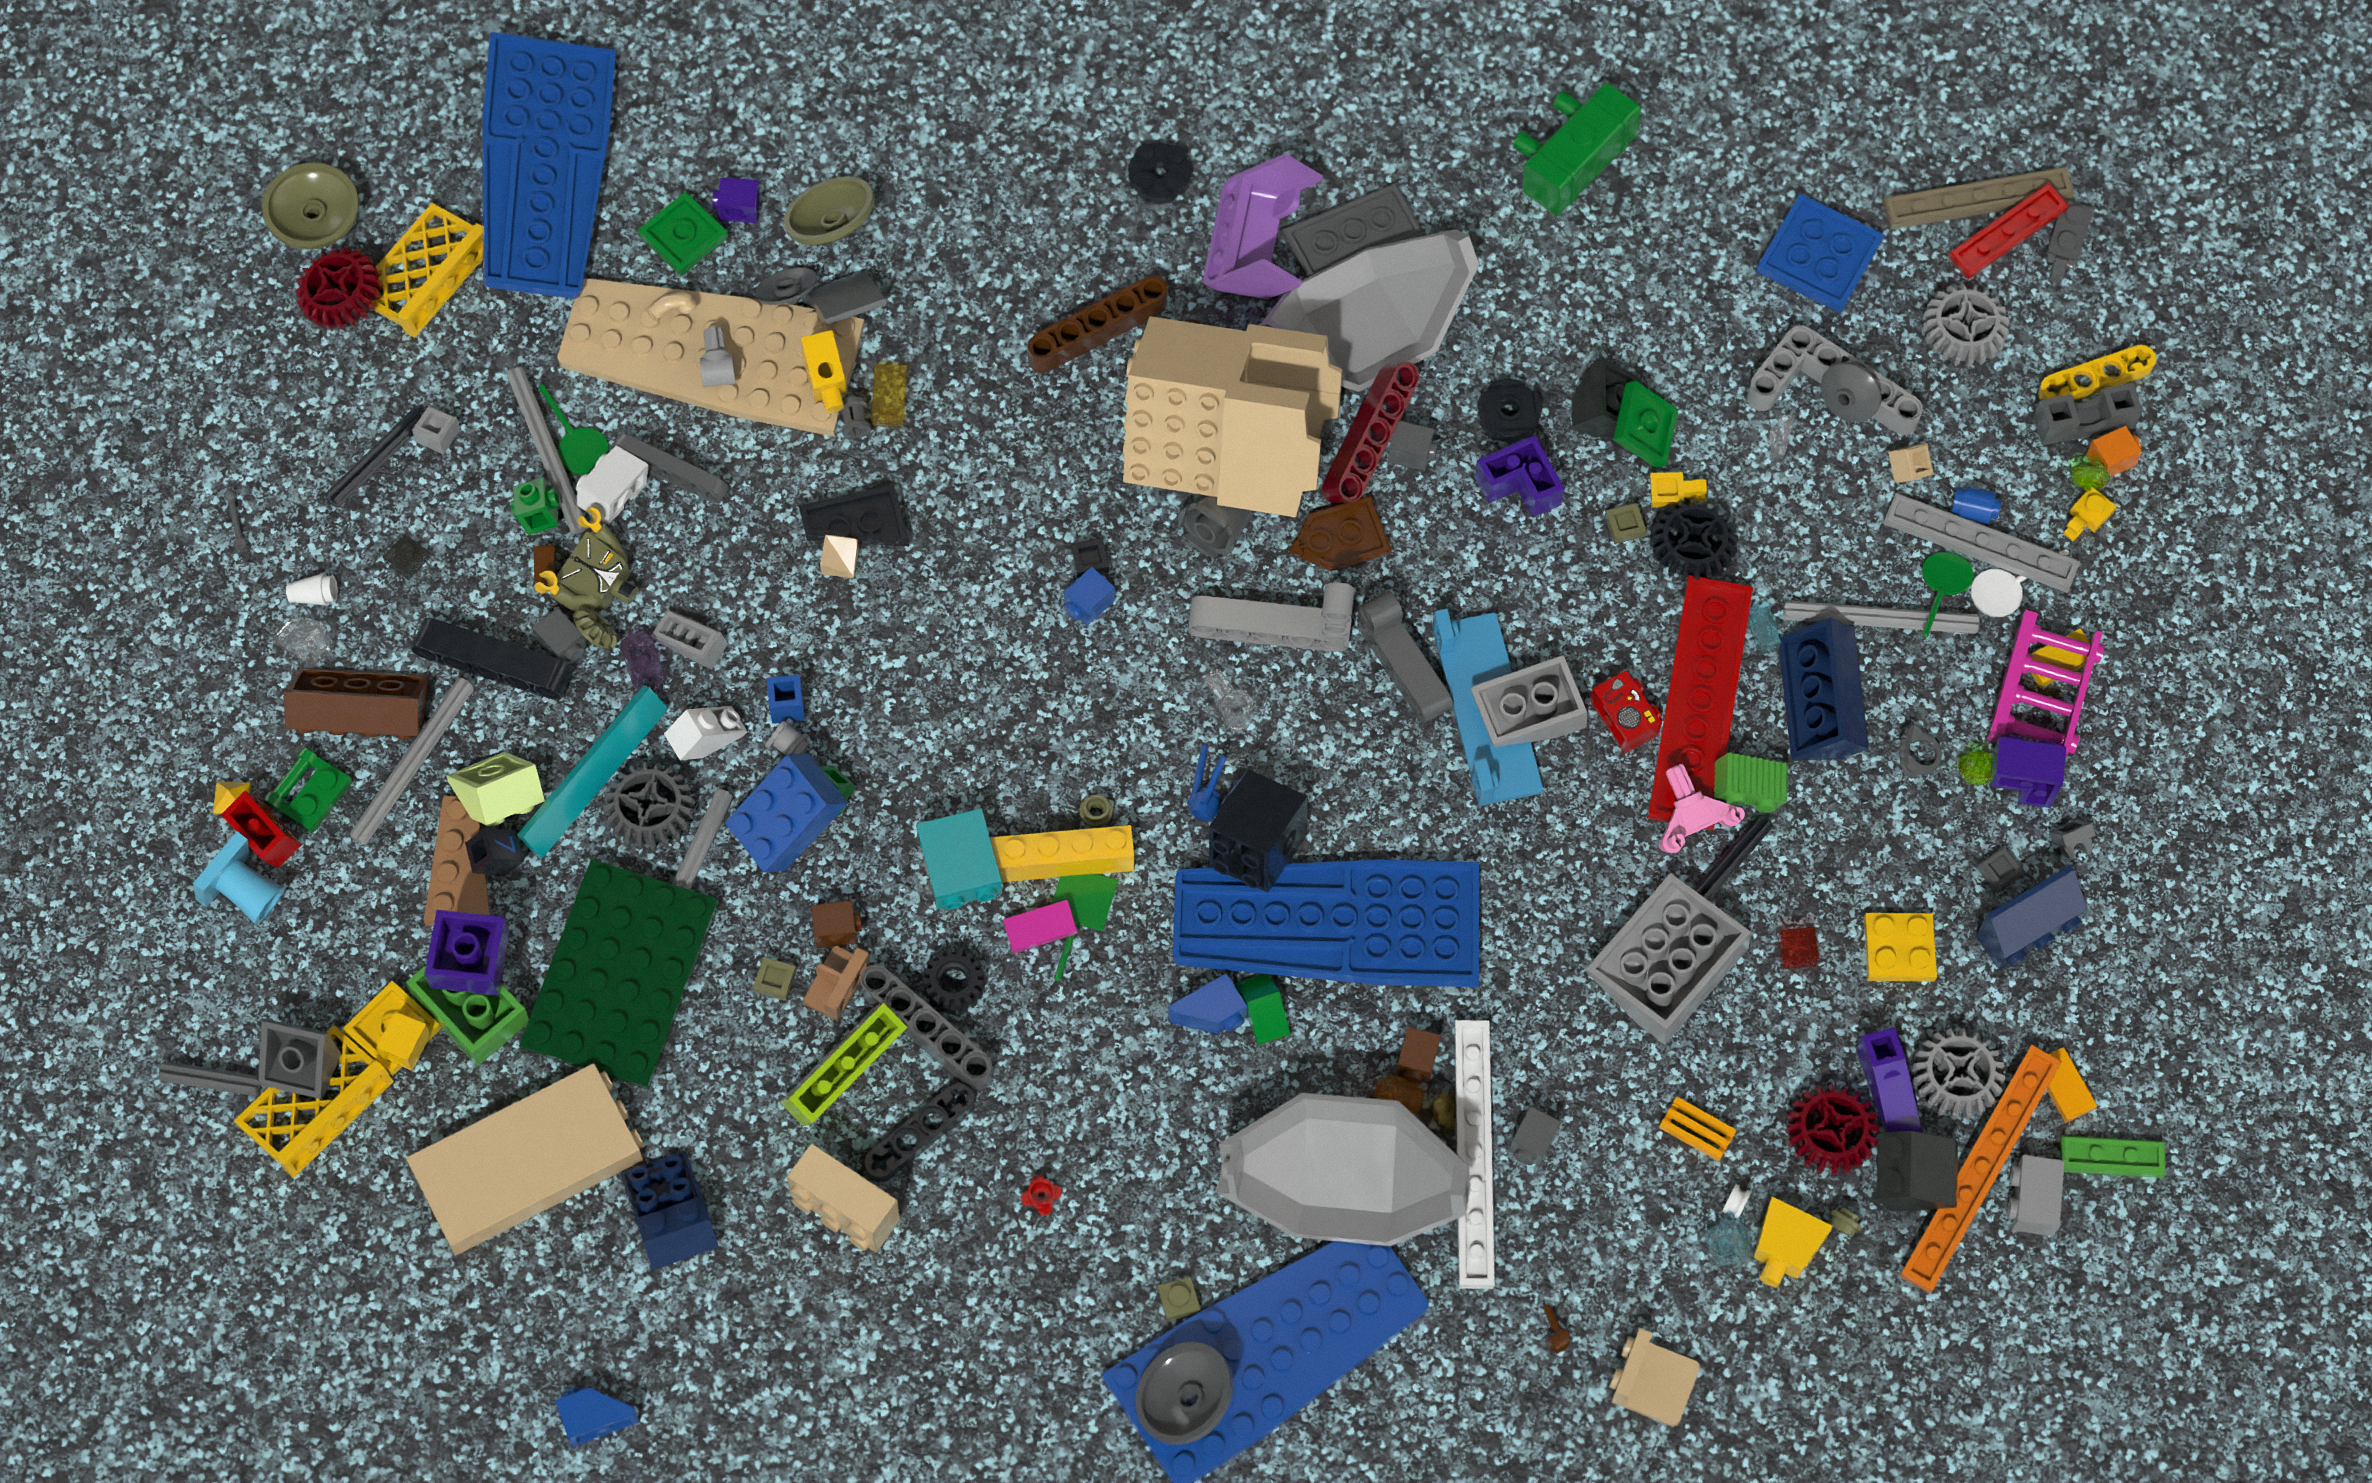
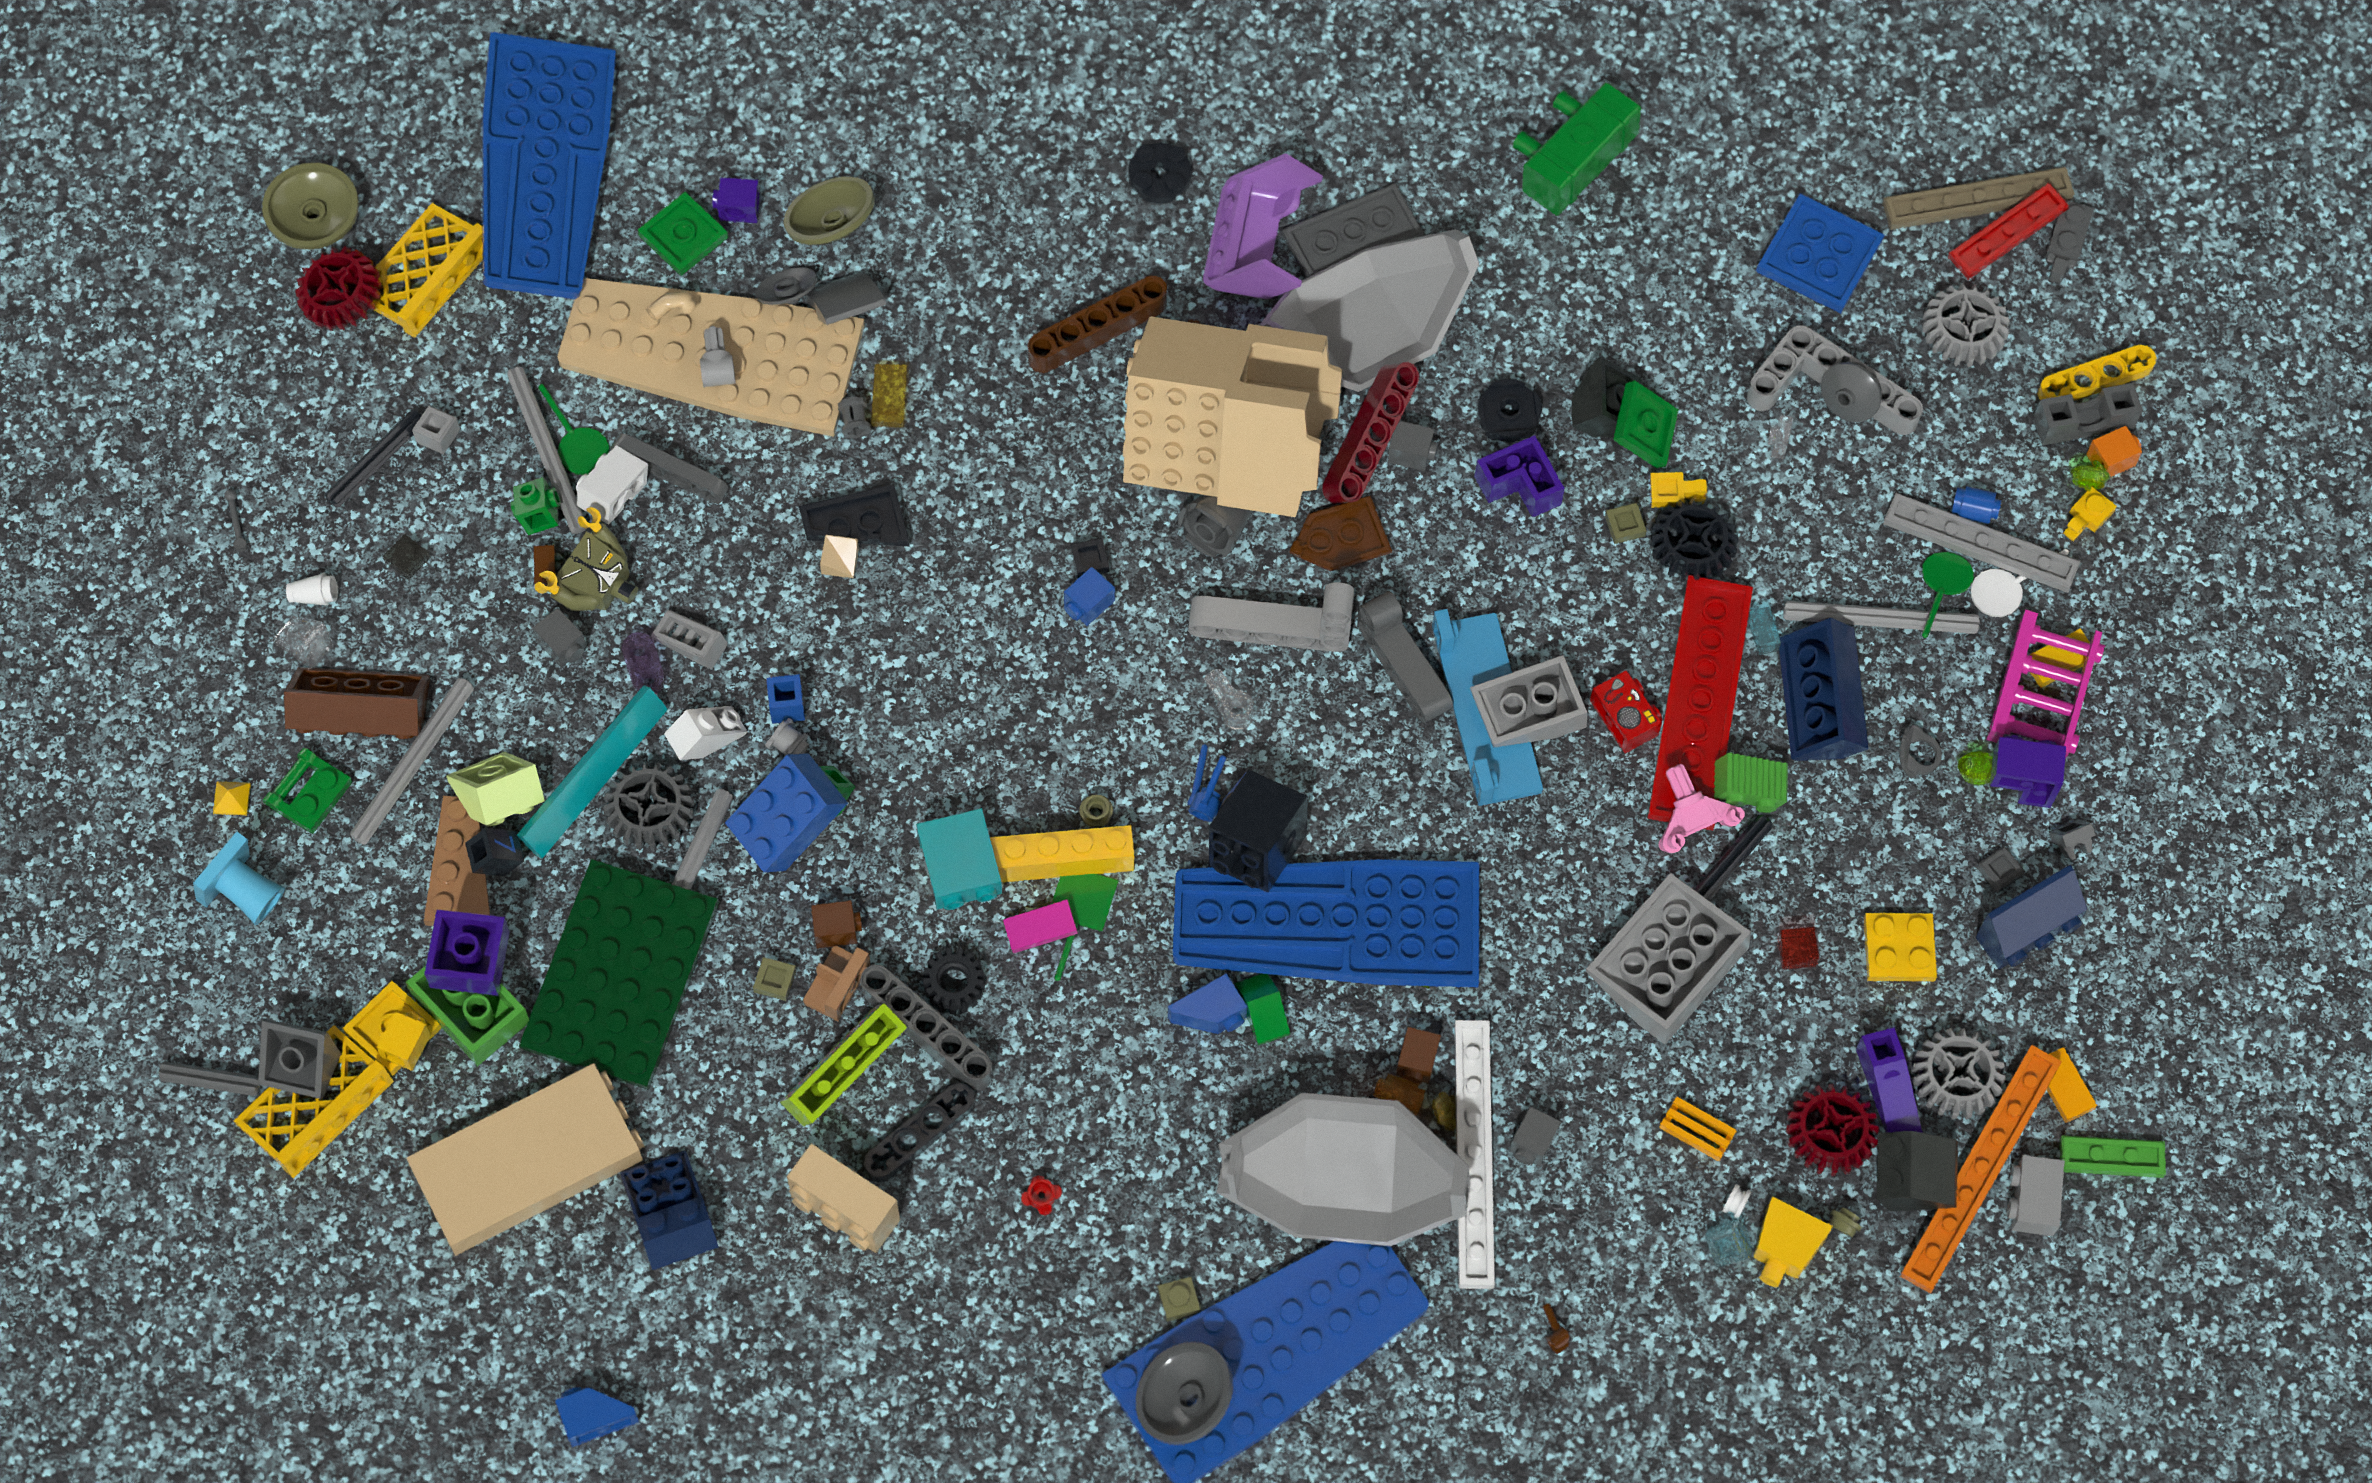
red brick [221,791,302,869] -> none
black beam [411,618,574,700] -> none
olive gear [573,606,619,649] -> none
yellow torso [801,330,846,413] -> none
tan bracket [1609,1328,1700,1426] -> none
tan slope [1888,443,1934,483] -> none

